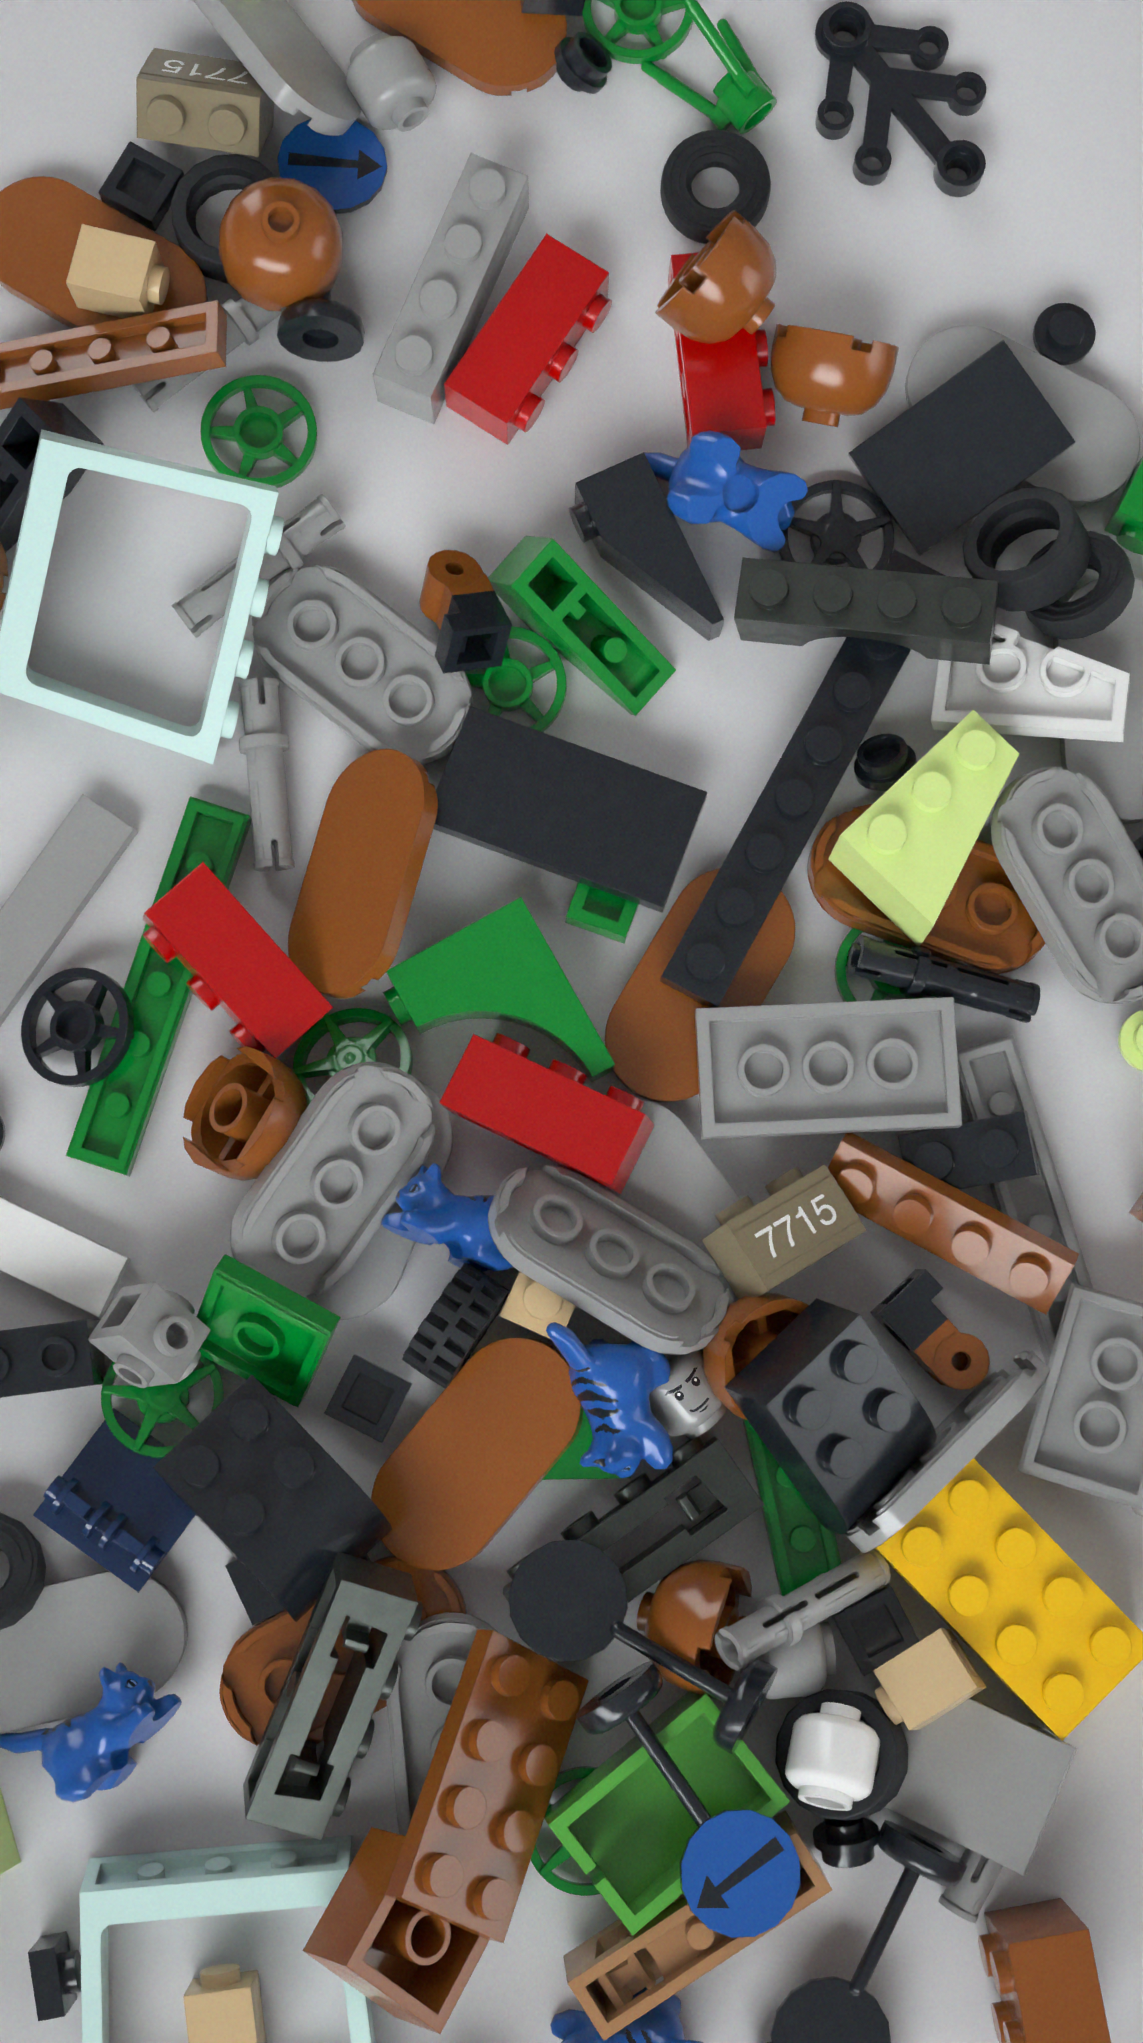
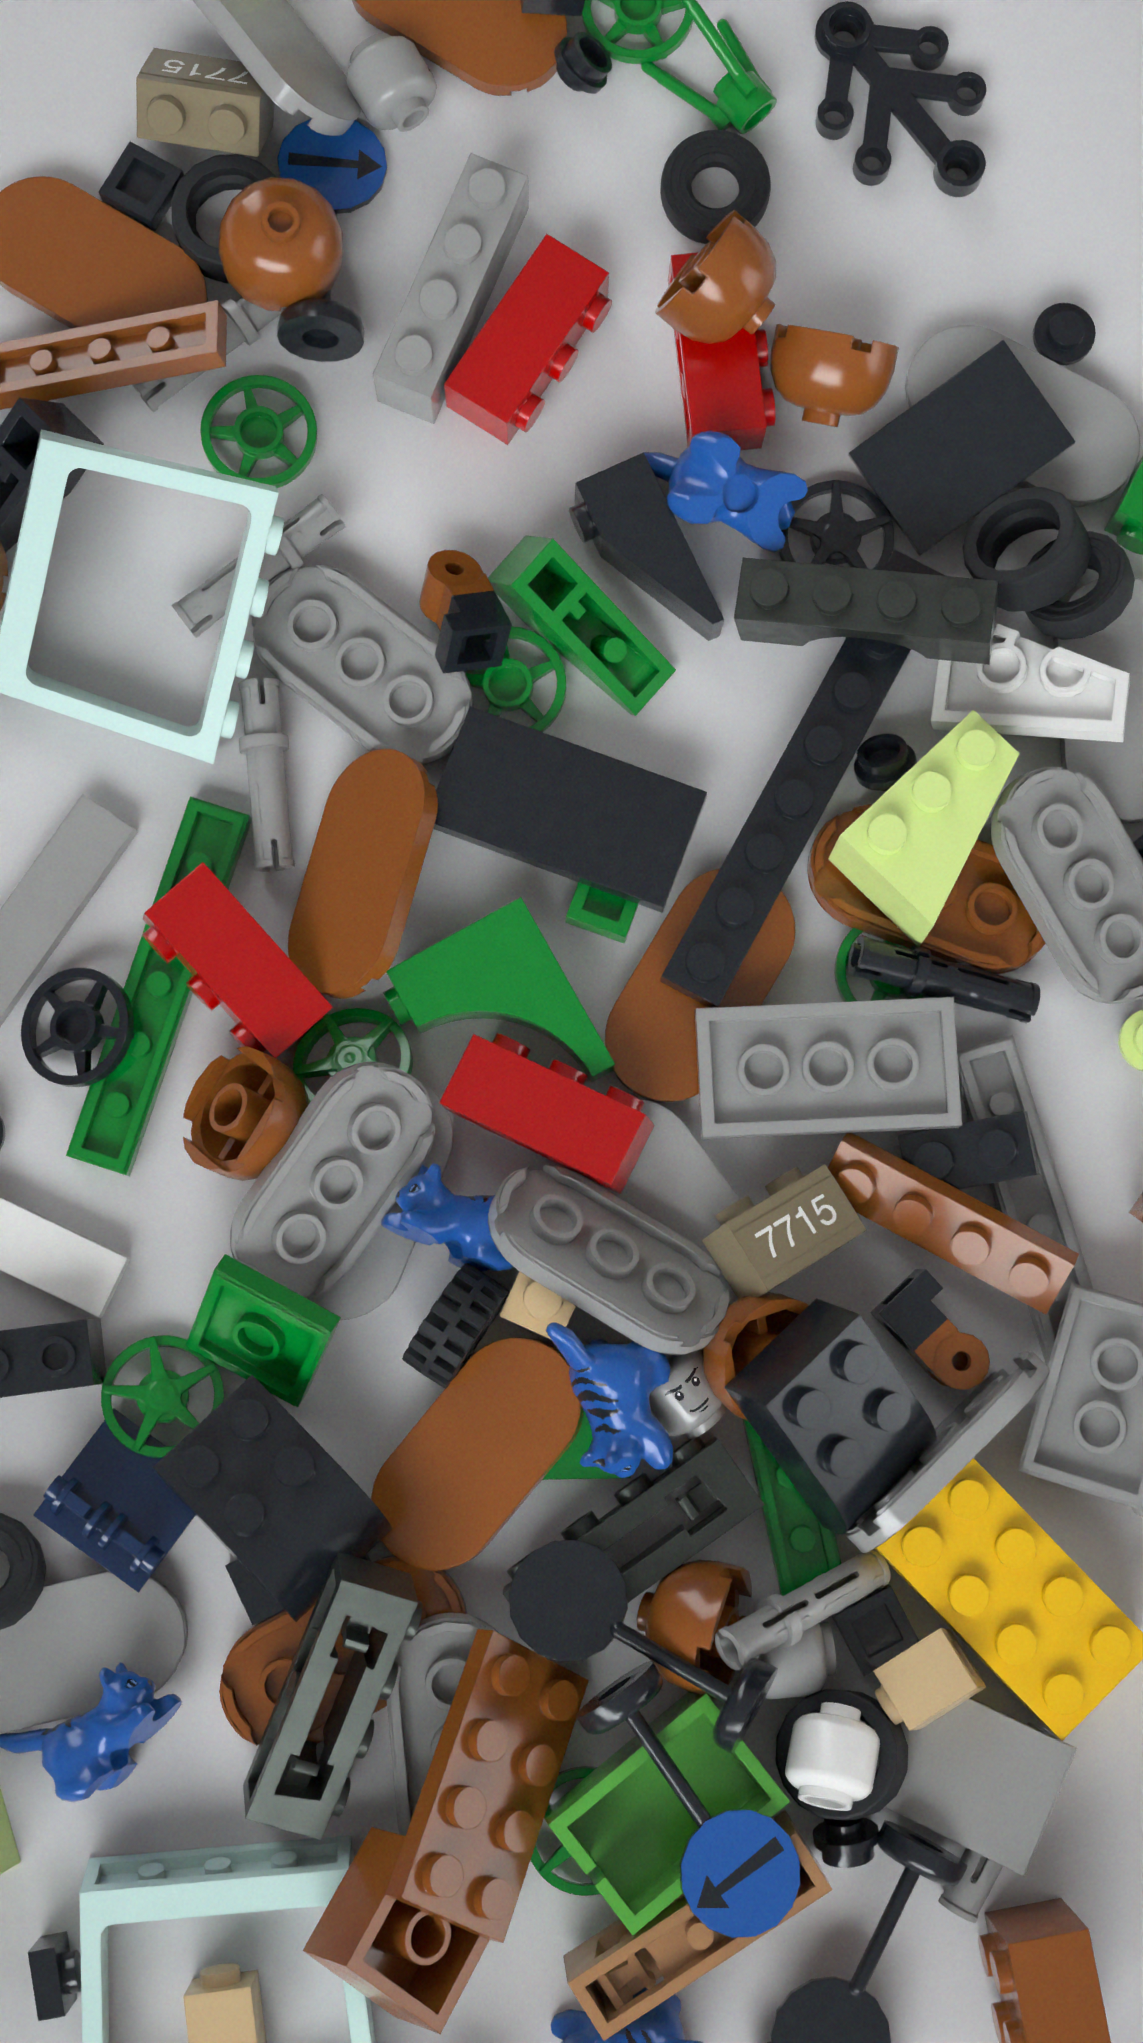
tan brick [66,224,170,319] -> none
light grey brick [88,1282,211,1388] -> none
black plate [324,1354,413,1443] -> none

